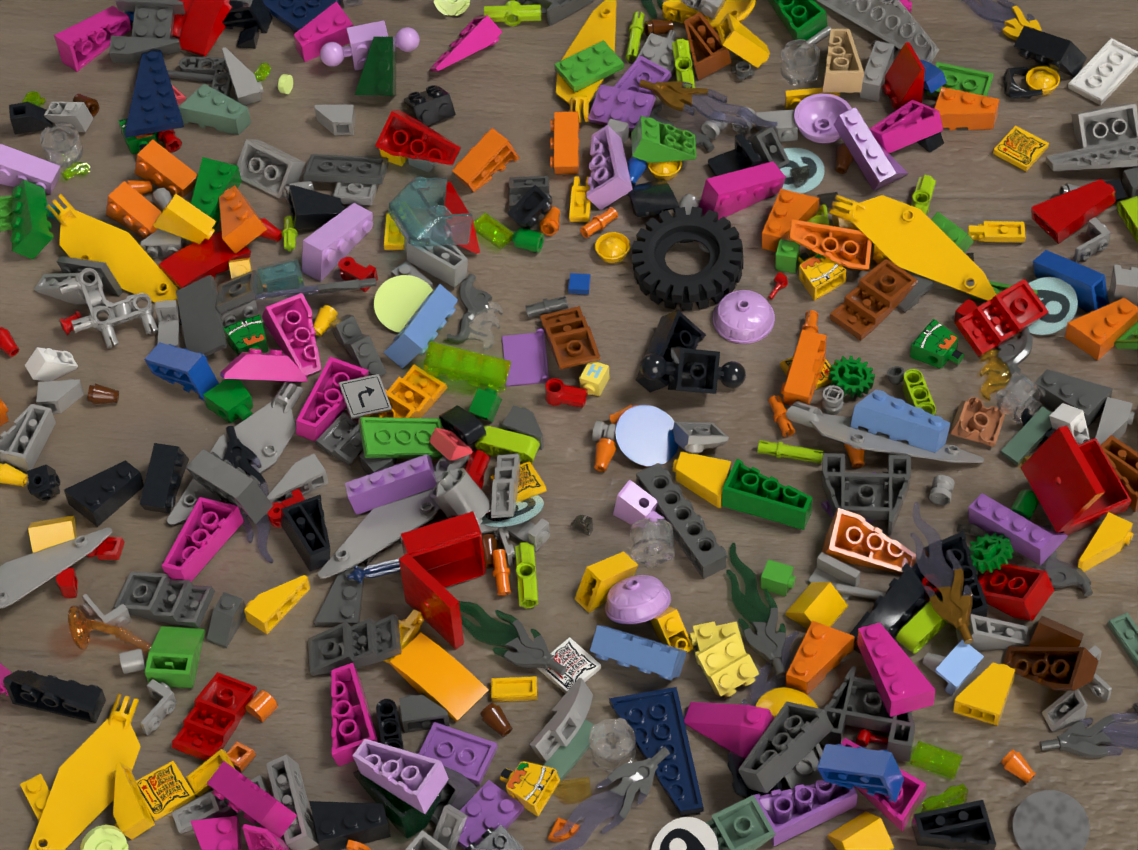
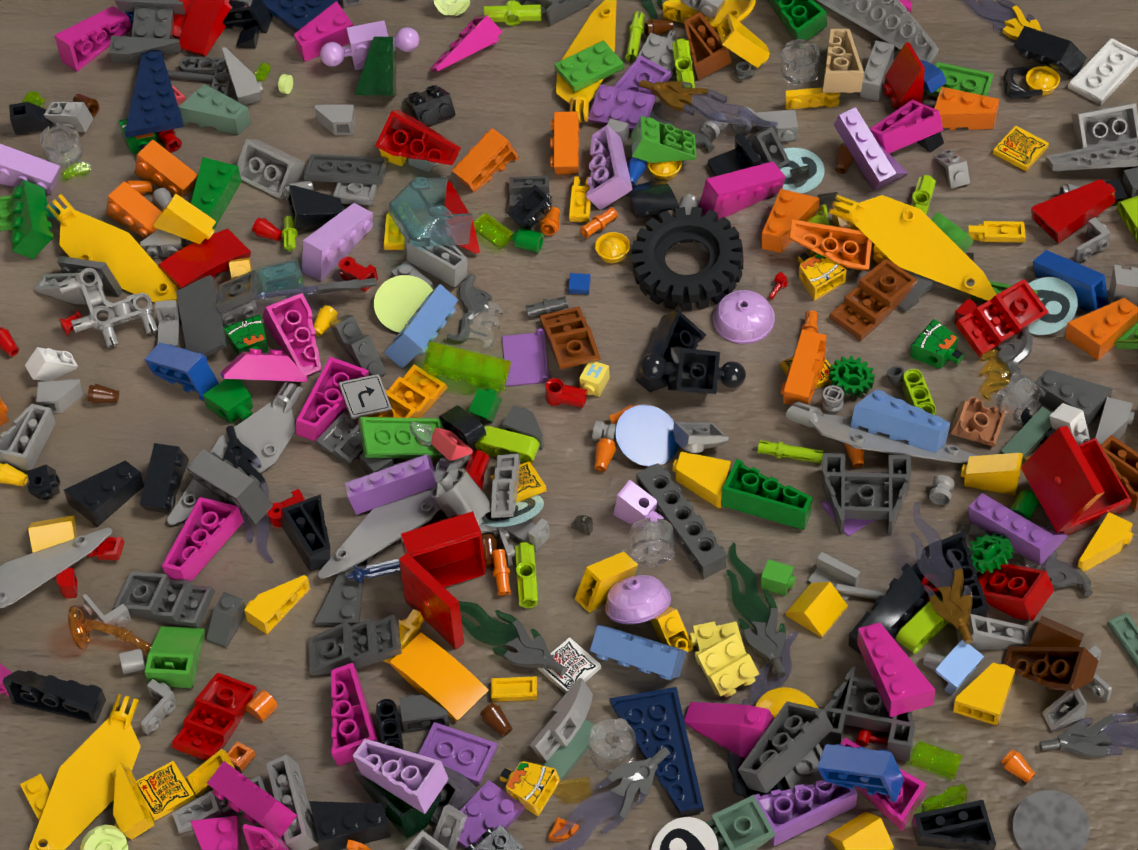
orange wedge [219,185,267,254] -> none
light grey slope [267,454,329,503] -> none
orange pin [768,395,795,437] -> none
bright green brick [775,239,800,274] -> none
orange wedge [786,621,855,695] -> none
lavender hat [794,94,852,143] -> none
light grey piece [795,26,831,55] -> none
orange wedge [822,508,917,574] -> none
none -> clear tile [410,422,432,447]
none -> light grey bracket [934,150,970,189]
none -> yellow slope [961,453,1023,496]

